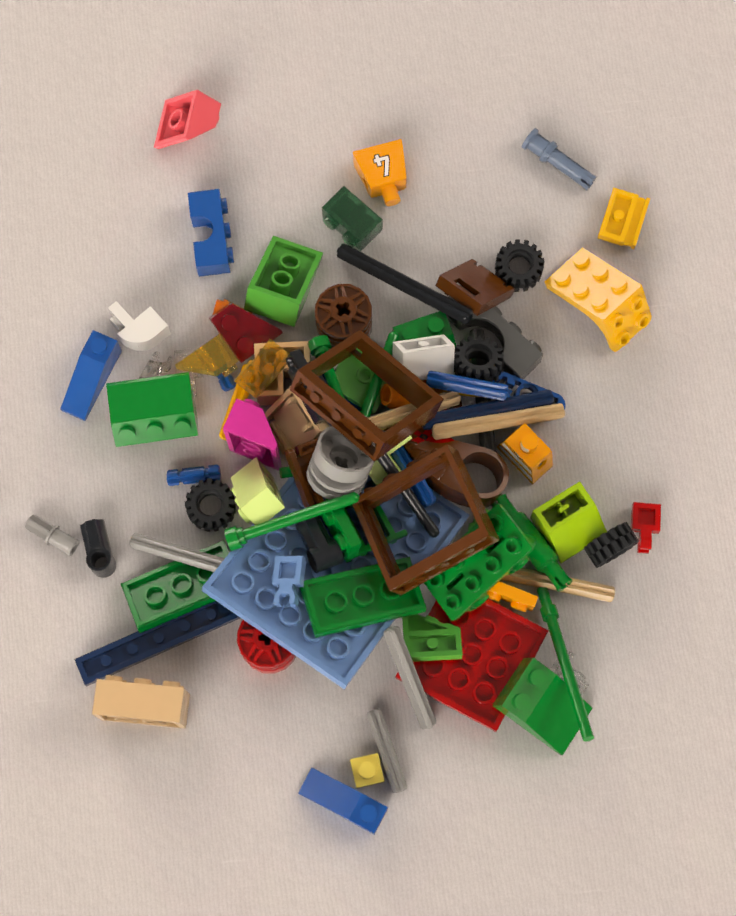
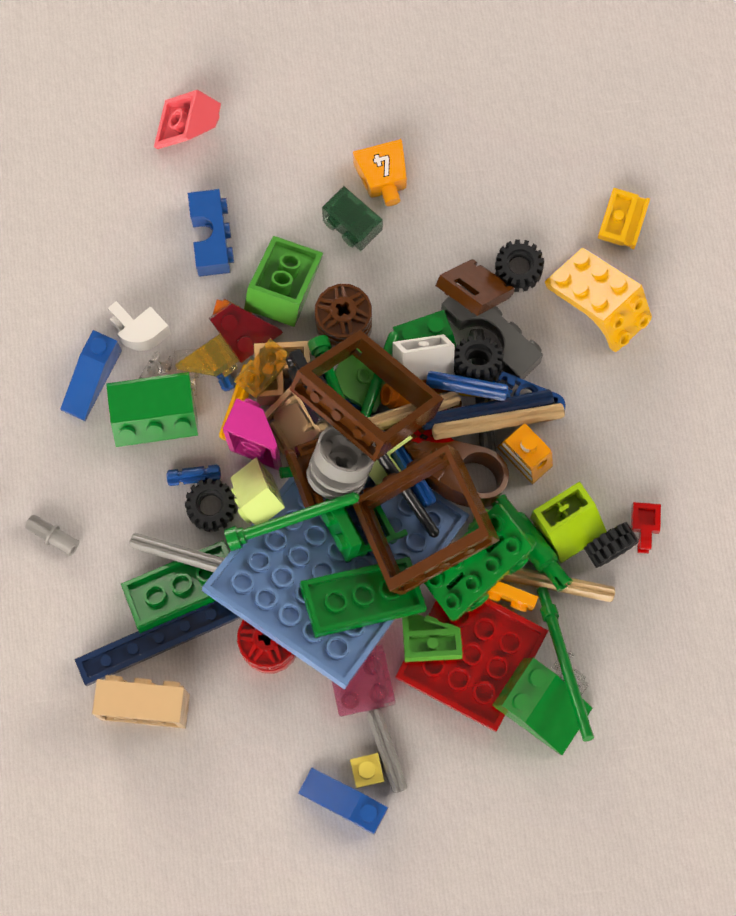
black piece [80,519,116,578] -> none
medium blue plate [272,556,306,607] -> none
black piece [295,516,344,573] -> none
black axle [336,244,473,324] -> none
light grey axle [383,626,436,729] -> none
sand blue pin [522,128,597,191] -> none
none -> clear pink bracket [332,645,395,717]

